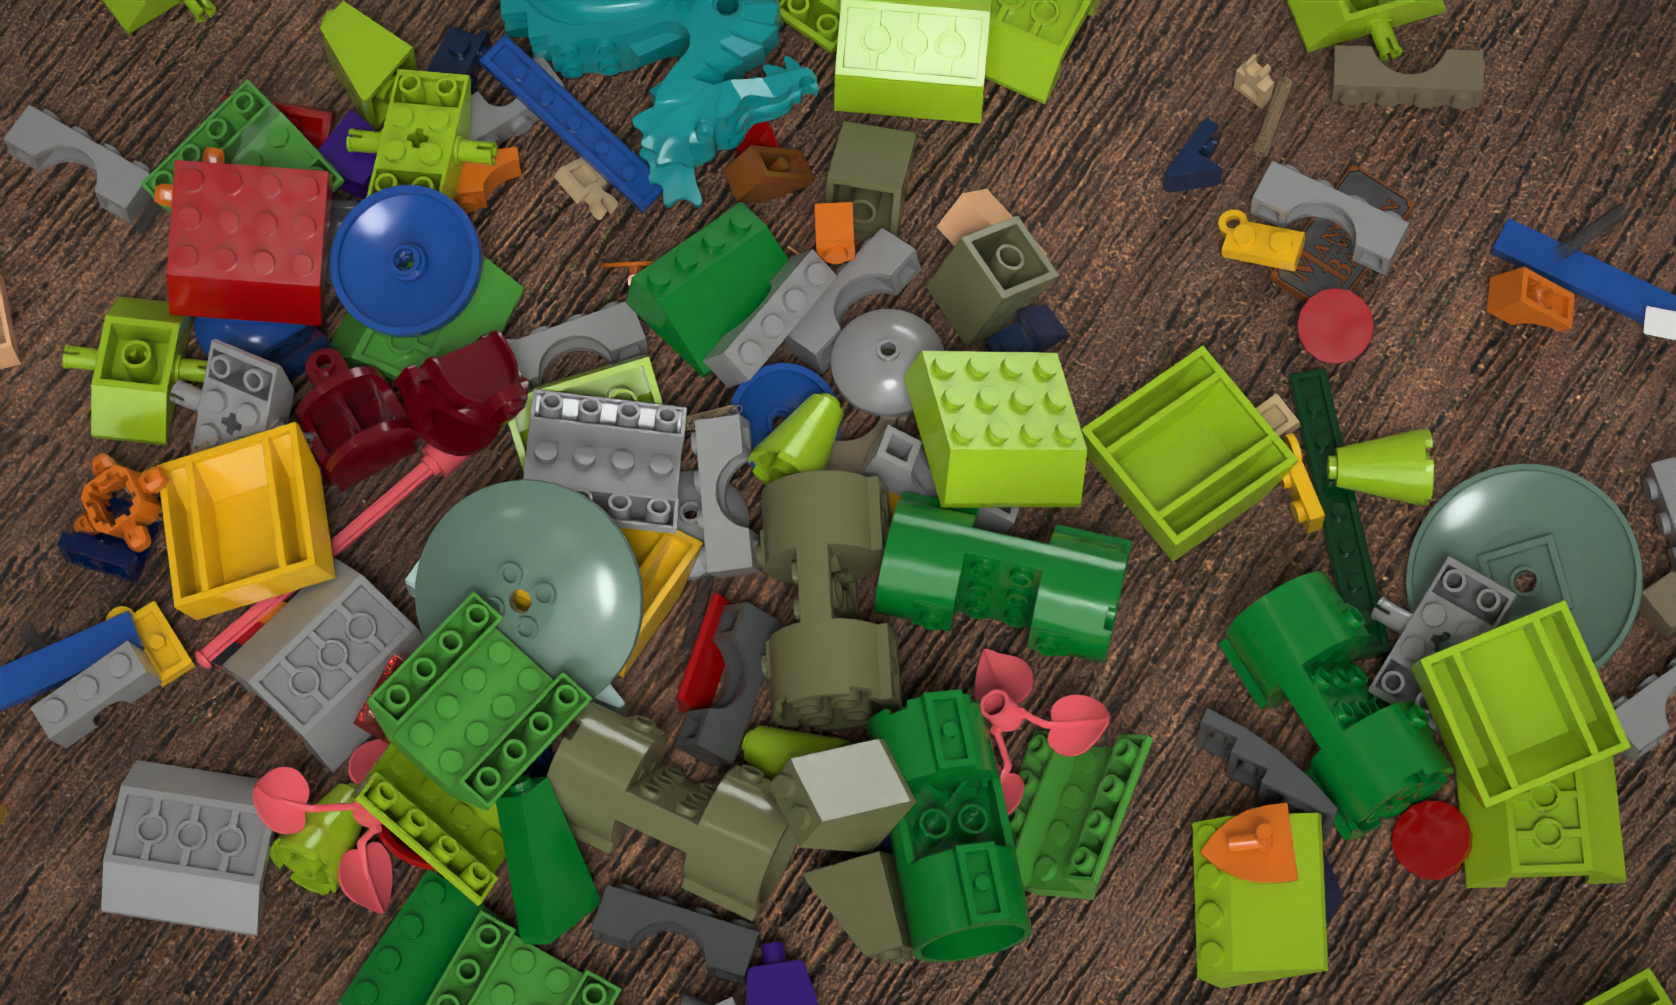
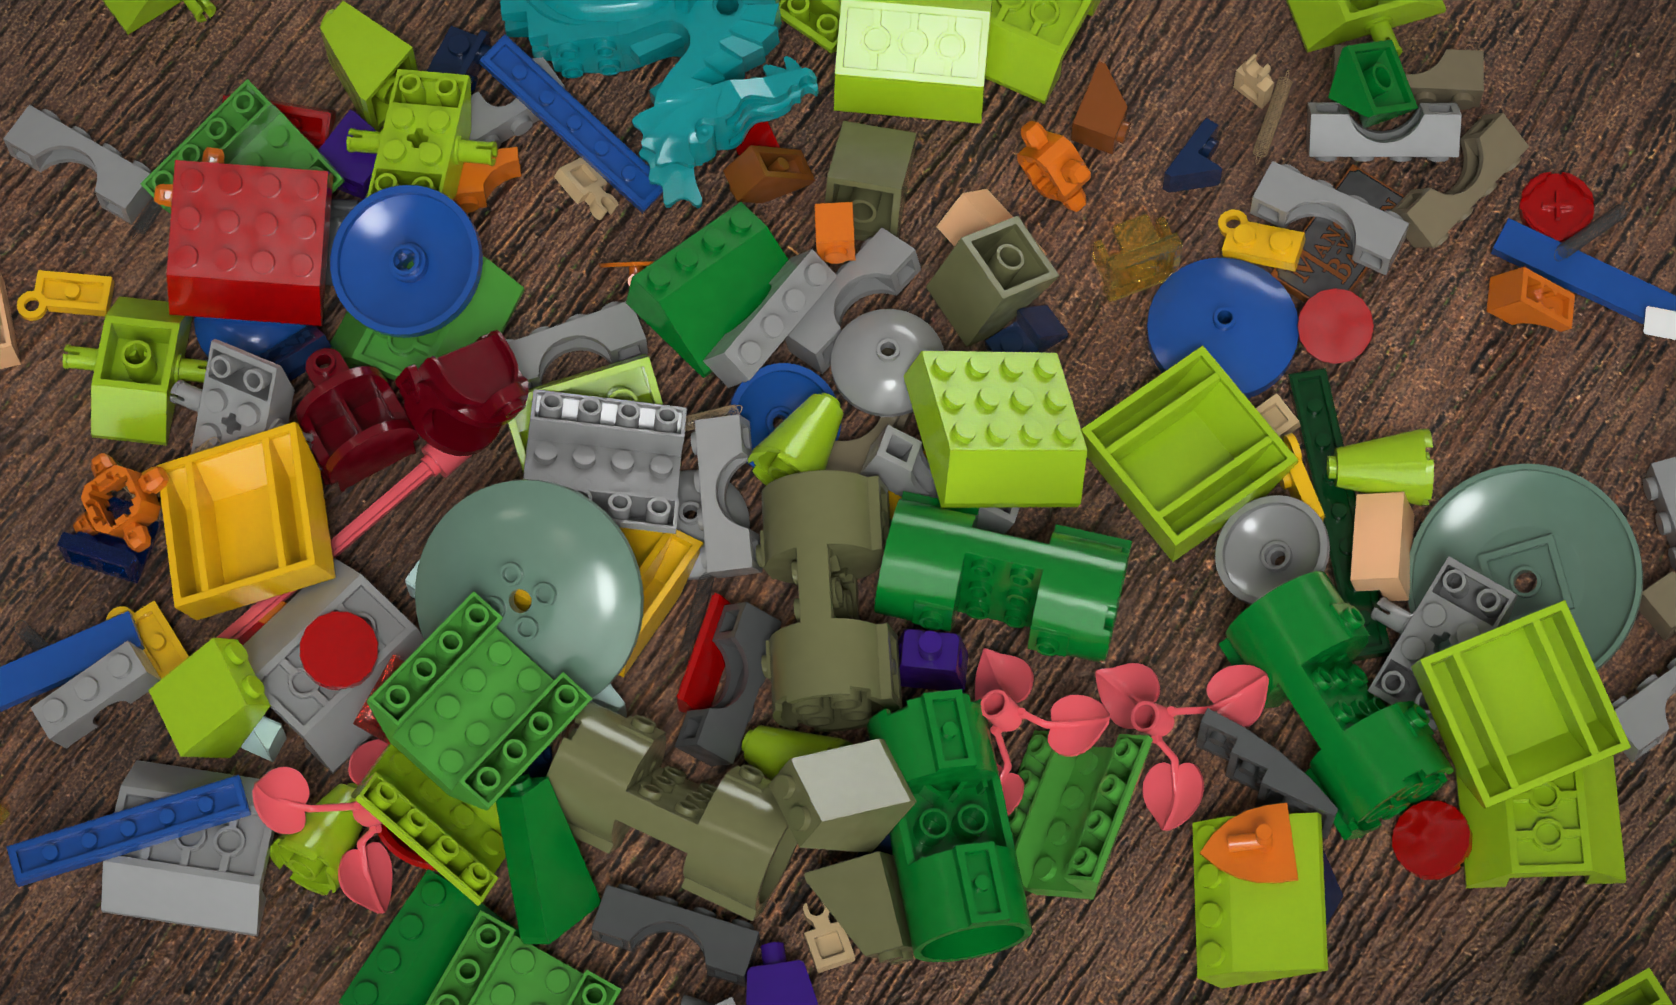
none -> blue tile [6,775,251,887]
none -> yellow hinge [17,270,115,321]
none -> lime slope [148,638,271,758]
none -> light aqua slope [241,716,287,763]
none -> red tile [299,611,378,690]
none -> tan plate [803,901,855,974]
none -> dark purple torso [898,629,969,693]
none -> orange piece [1017,121,1091,212]
none -> dark orange slope [1071,61,1131,155]
none -> clear yellow panel [1092,214,1183,303]
none -> coral plant [1095,663,1269,831]
none -> blue dish [1146,258,1299,399]
none -> light grey dish [1215,495,1330,605]
none -> light grey arch [1306,102,1462,162]
none -> green slope [1328,40,1418,129]
none -> light nougat piece [1350,492,1415,601]
none -> dark tan arch [1391,113,1529,248]
none -> red tile [1518,172,1594,243]

